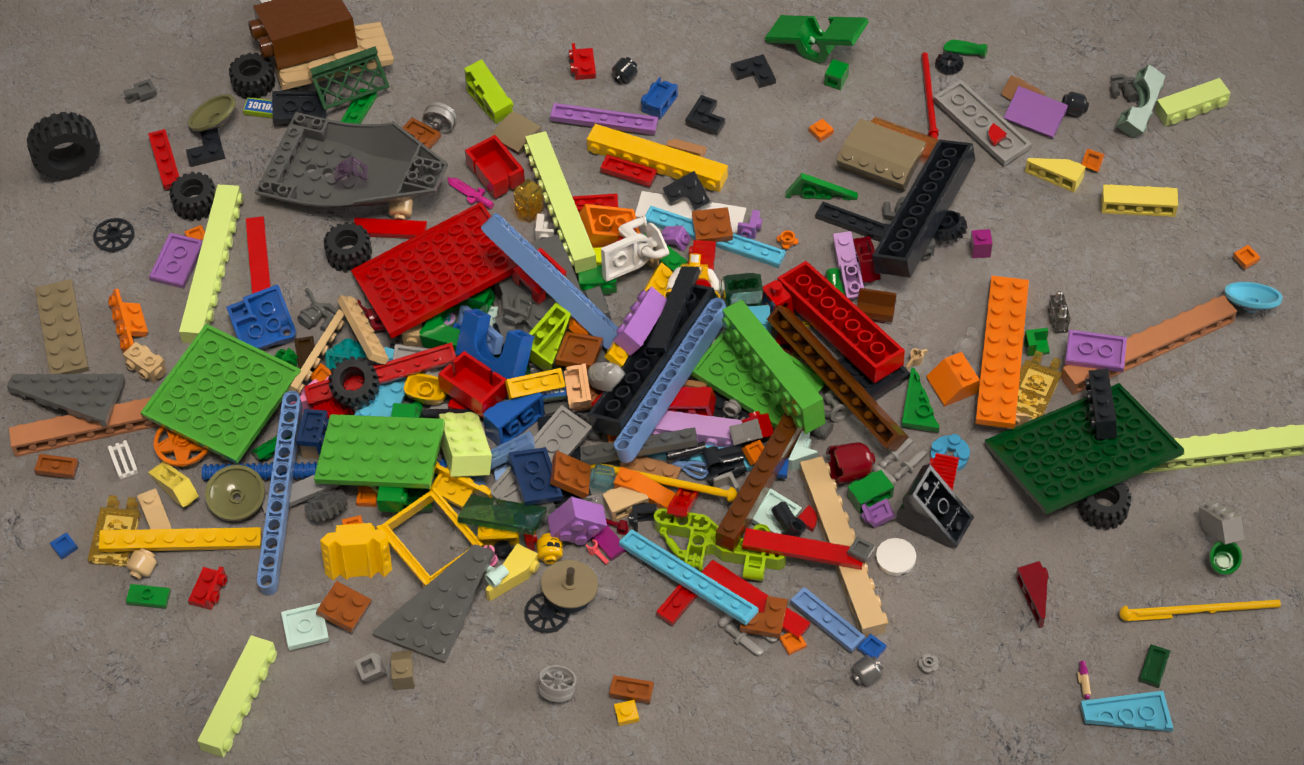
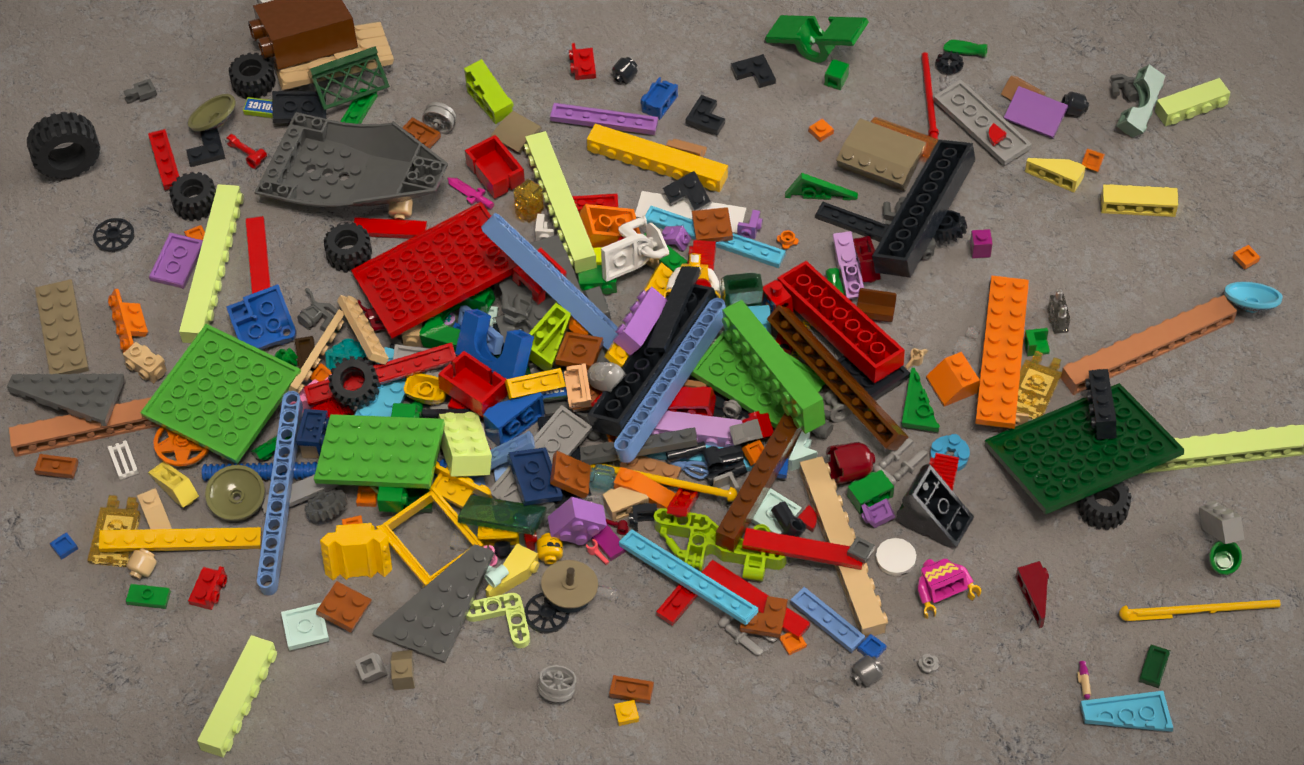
clear purple bracket [334,156,368,182] -> none
red plate [600,154,657,187] -> none
medium lavender tile [1065,329,1127,372] -> none
none -> red brick [226,134,267,169]
none -> yellowish green beam [466,593,530,648]
none -> dark pink torso [918,559,981,619]

